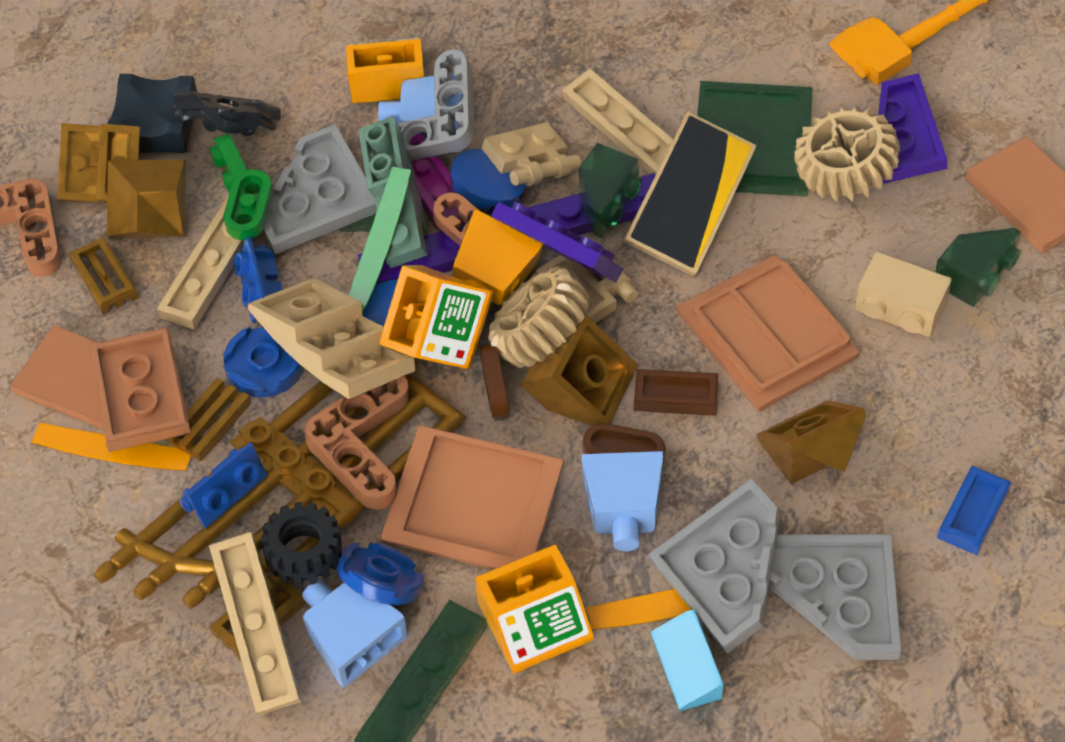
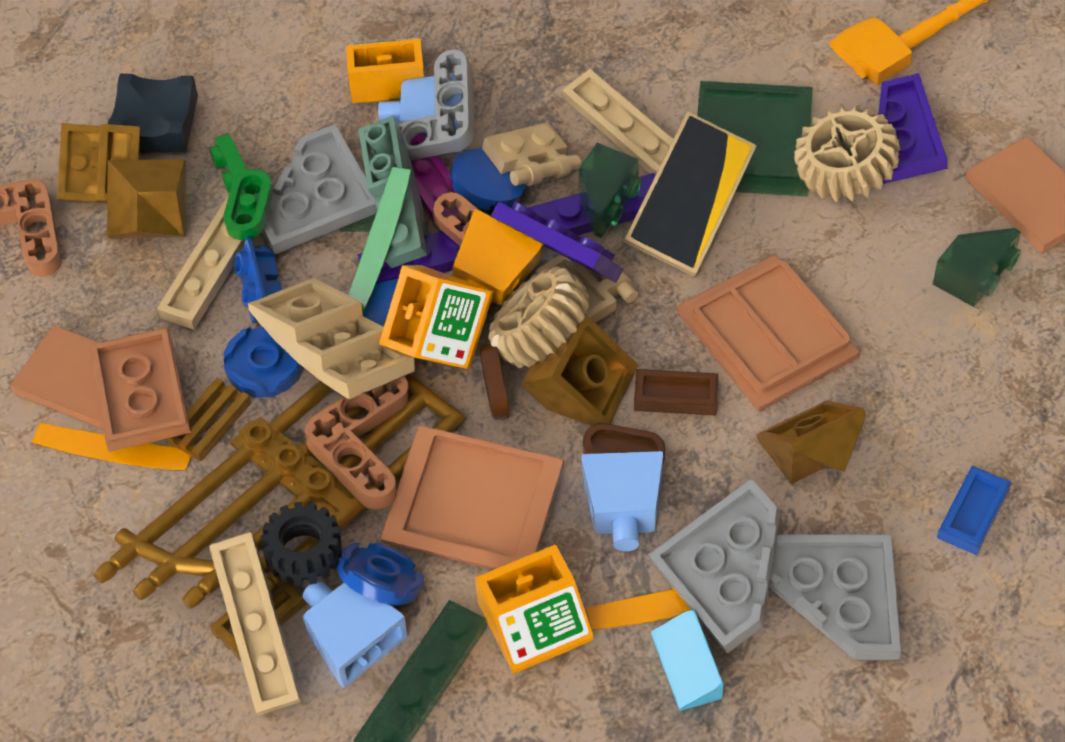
pearl gold tile [68,237,139,315] -> none
black piece [171,91,281,136] -> none
blue hinge [179,443,268,528] -> none
tan brick [854,251,952,338] -> none

